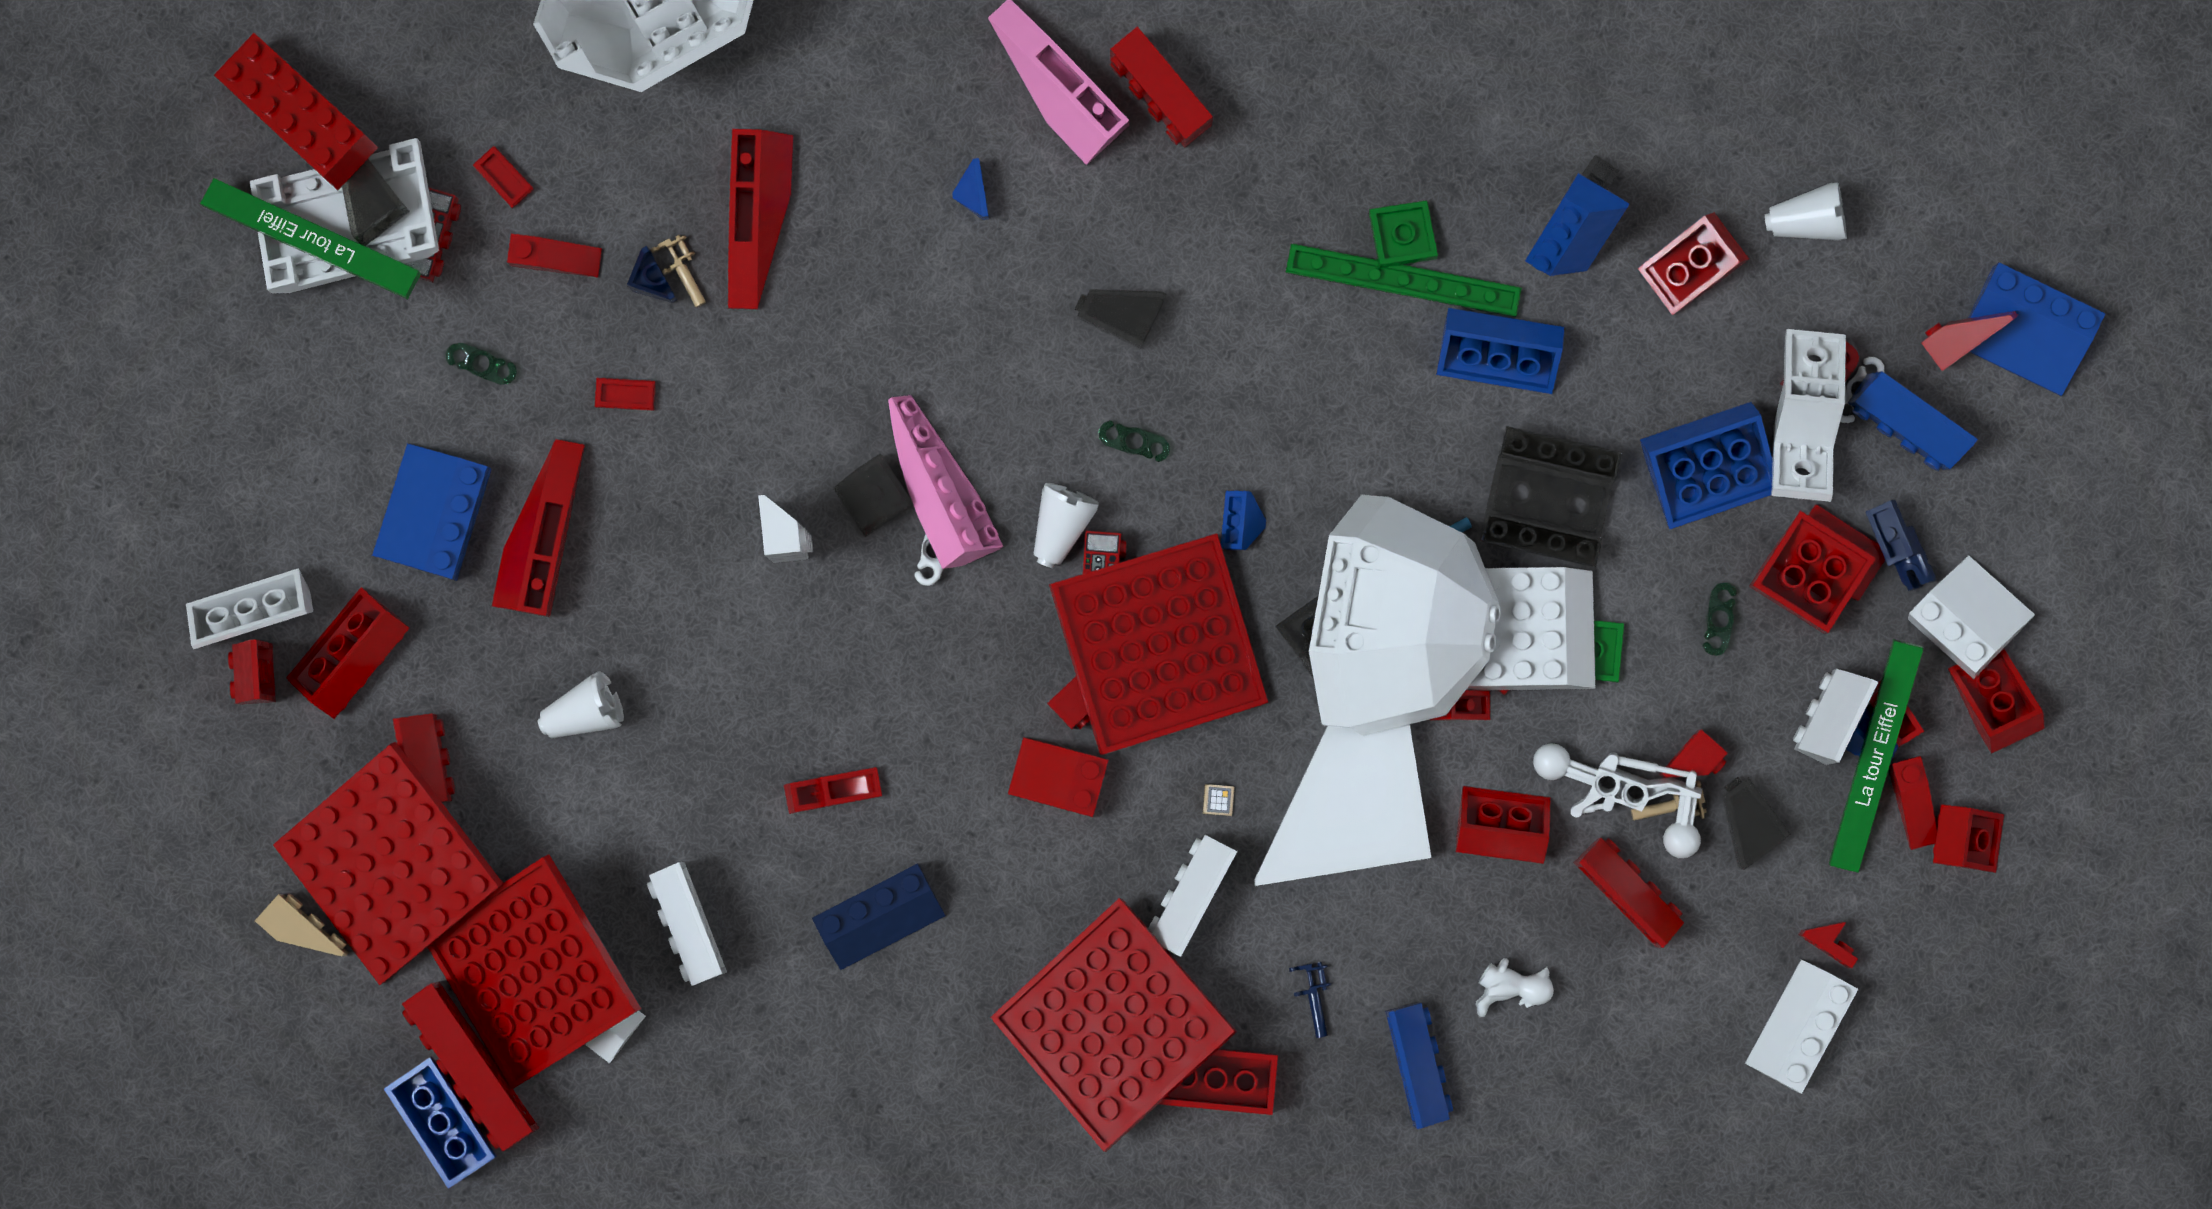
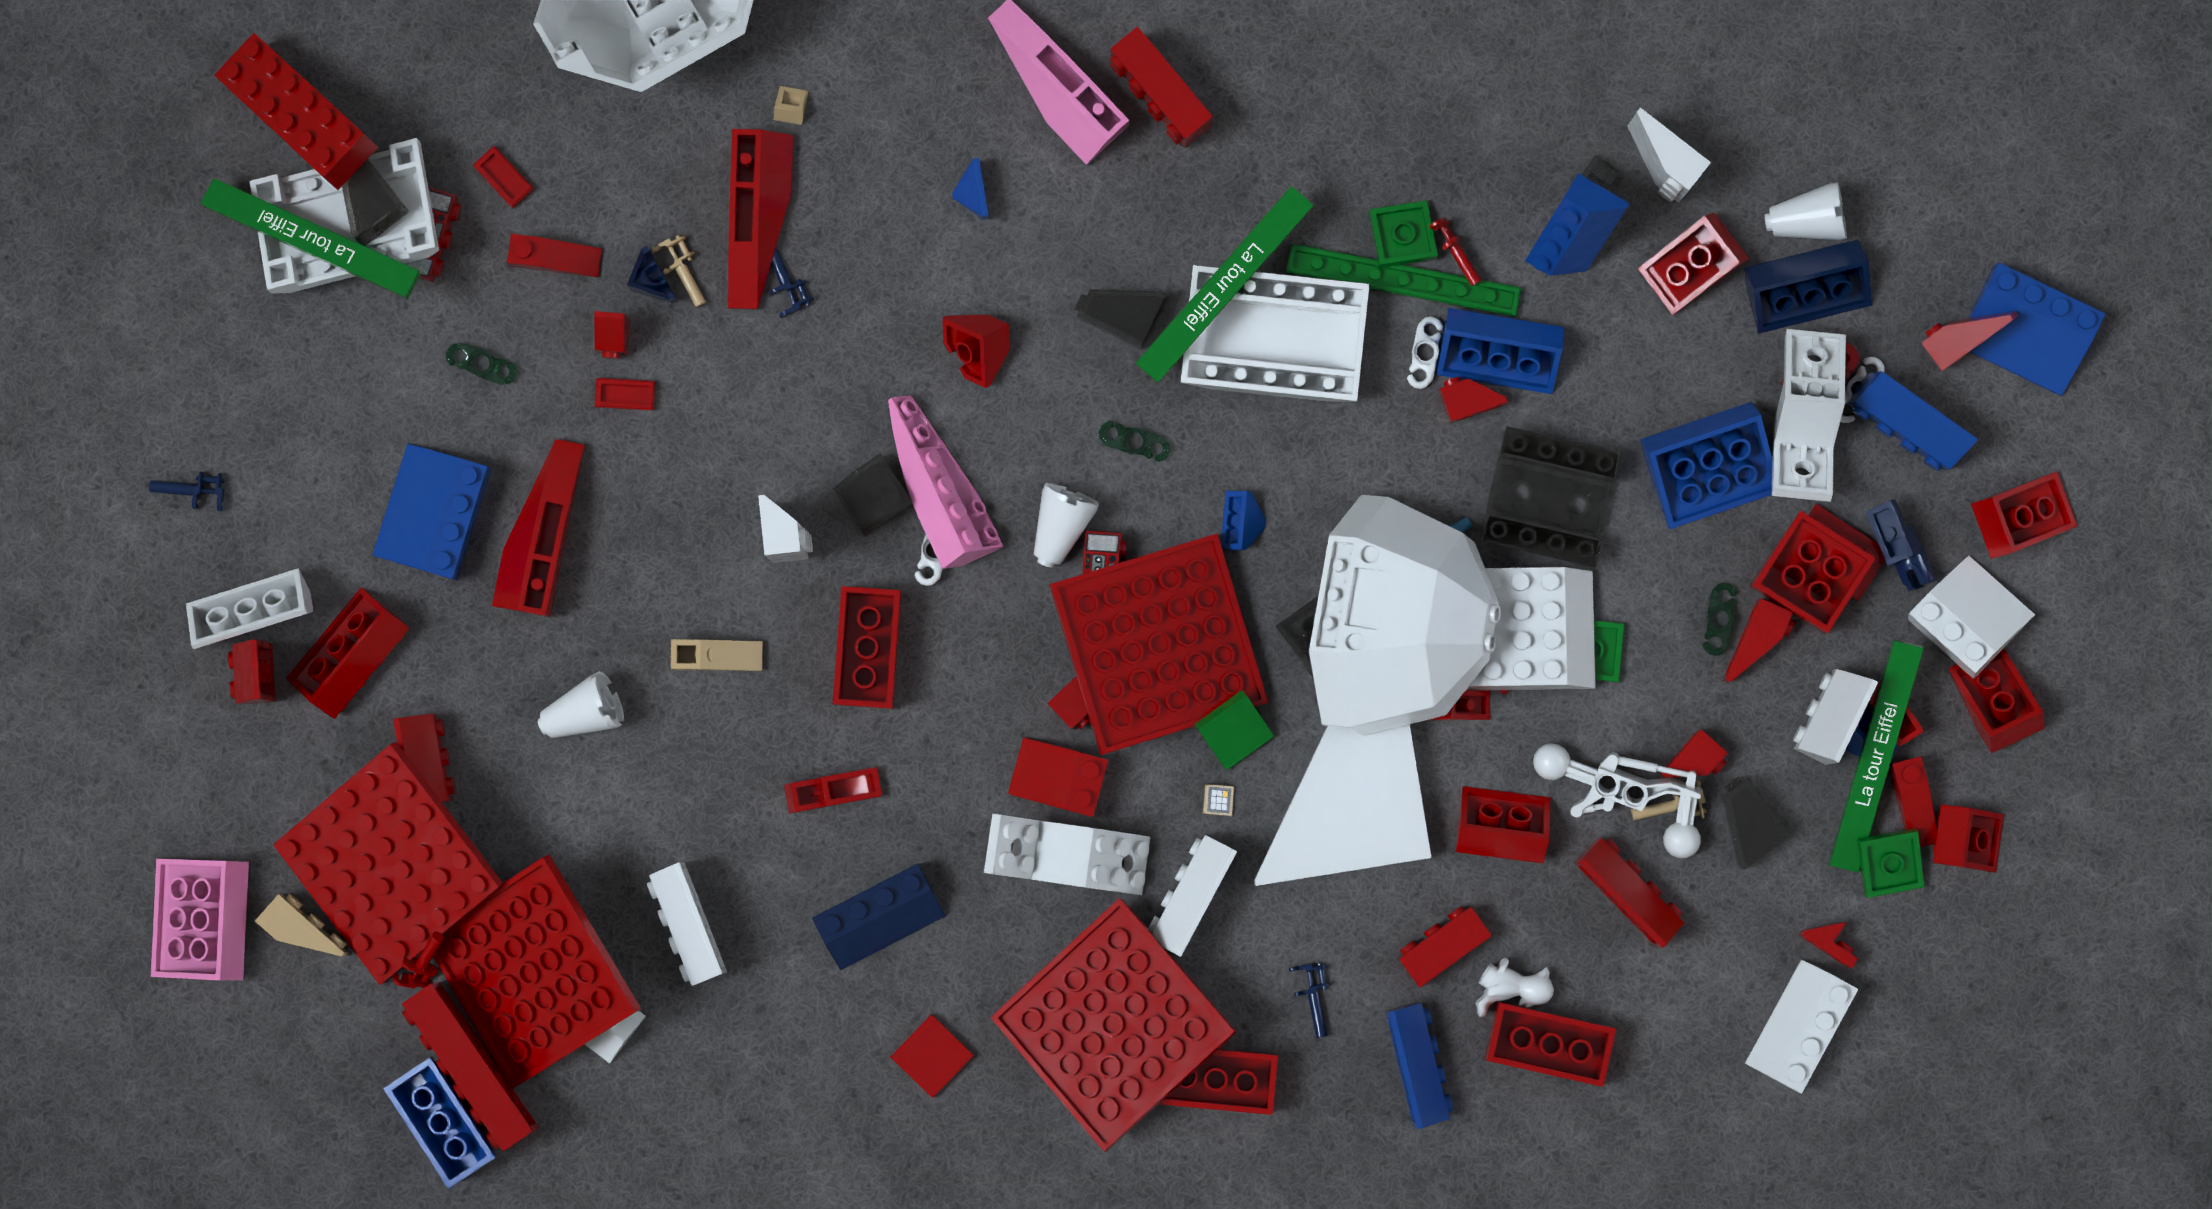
none -> dark blue piece [149,471,224,511]
none -> bright pink slope [151,858,249,980]
none -> red piece [393,932,443,989]
none -> red slope [594,311,630,360]
none -> tan slope [671,639,763,671]
none -> dark blue piece [769,247,814,318]
none -> tan slope [774,86,809,125]
none -> red brick [832,586,902,710]
none -> red tile [890,1014,974,1098]
none -> red slope [942,314,1010,388]
none -> white bracket [984,814,1150,895]
none -> green tile [1135,186,1314,383]
none -> white slope [1181,265,1369,402]
none -> green tile [1194,690,1274,771]
none -> red brick [1397,905,1492,988]
none -> white piece [1407,316,1443,389]
none -> red piece [1429,217,1482,287]
none -> red slope [1439,376,1508,424]
none -> red brick [1484,1002,1616,1087]
none -> white slope [1627,108,1711,203]
none -> red slope [1722,598,1795,683]
none -> dark blue slope [1744,239,1872,334]
none -> green tile [1857,828,1924,898]
none -> red slope [1971,471,2077,559]

